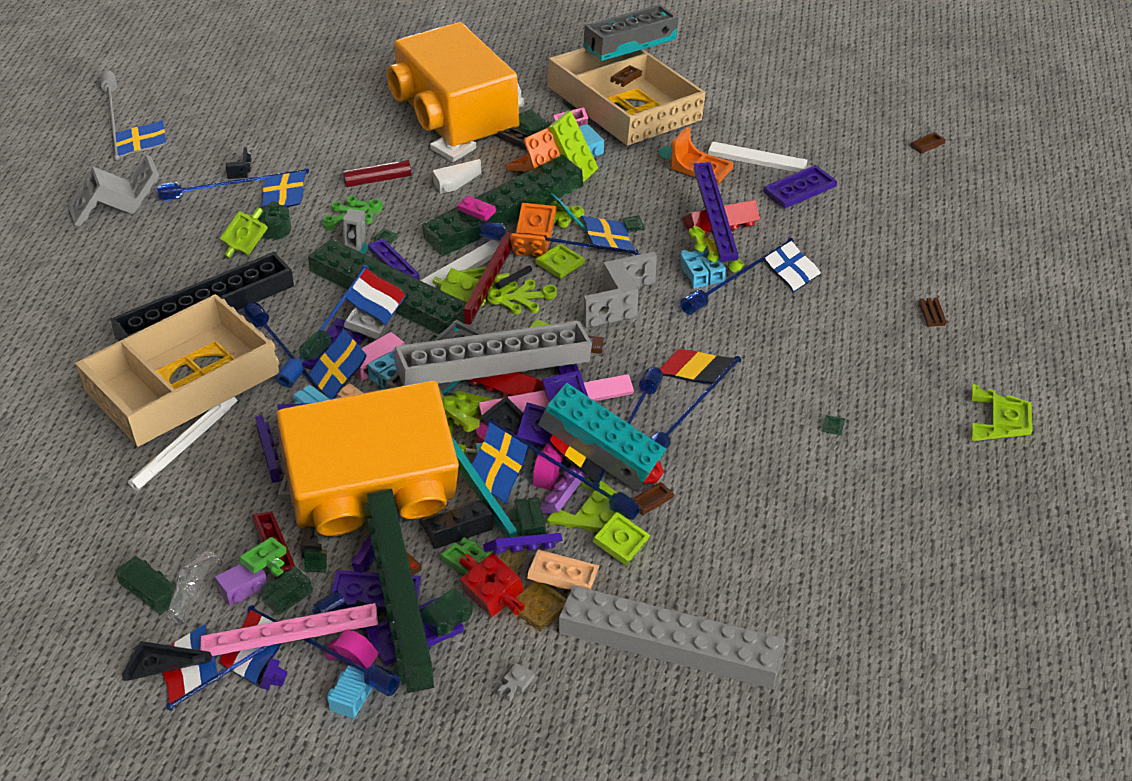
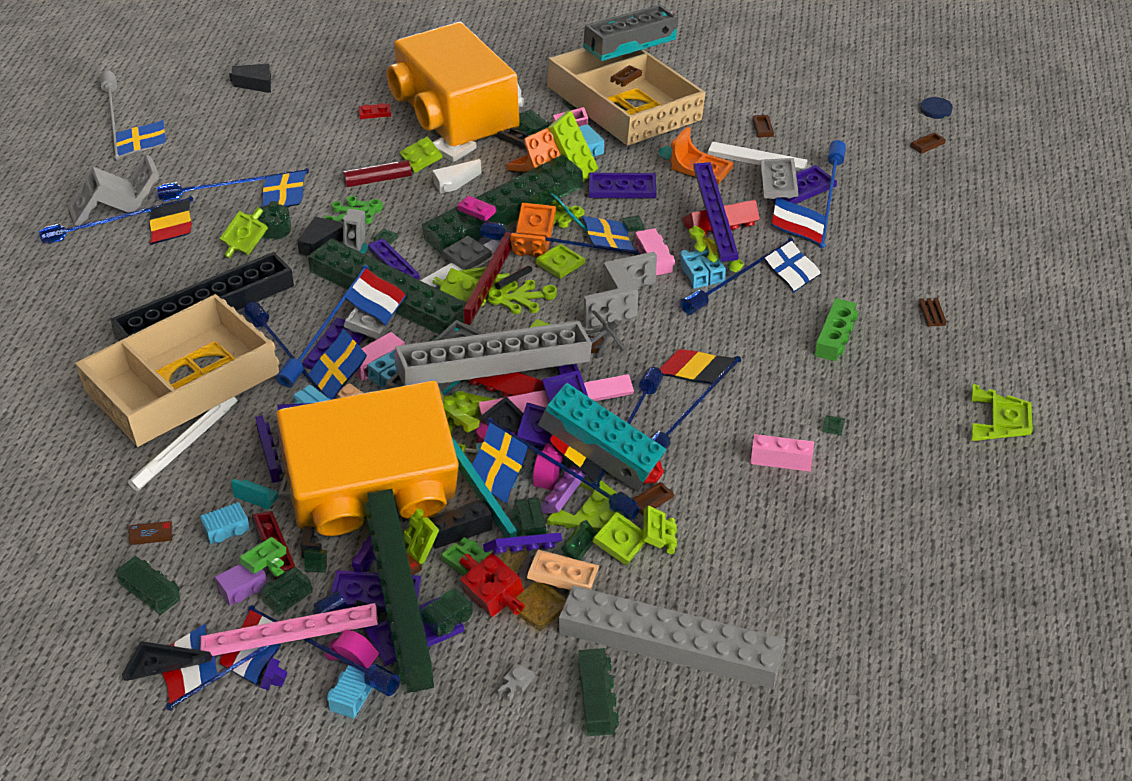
clear plate [166,547,223,625] -> none
black bracket [226,147,252,179] -> none
clear green plate [299,330,331,361] -> none
none -> flag [39,196,193,245]
none -> reddish brown tile [129,521,173,545]
none -> medium azure brick [200,502,250,544]
none -> black slope [229,64,271,93]
none -> teal panel [231,479,278,510]
none -> black slope [297,217,343,257]
none -> red plate [359,103,392,119]
none -> lime plate [400,136,443,173]
none -> lime plate [401,509,439,564]
none -> dark grey plate [442,236,492,270]
none -> clear green plate [561,520,598,560]
none -> clear green brick [578,648,619,736]
none -> dark grey plant [585,310,625,359]
none -> dark purple plate [589,173,657,198]
none -> bright pink brick [635,228,675,275]
none -> lime plate [643,506,677,554]
none -> bright pink brick [751,434,814,472]
none -> reddish brown tile [752,115,774,138]
none -> light grey plate [761,158,798,199]
none -> flag [771,140,846,248]
none -> bright green brick [815,298,859,361]
none -> dark blue tile [920,97,953,119]

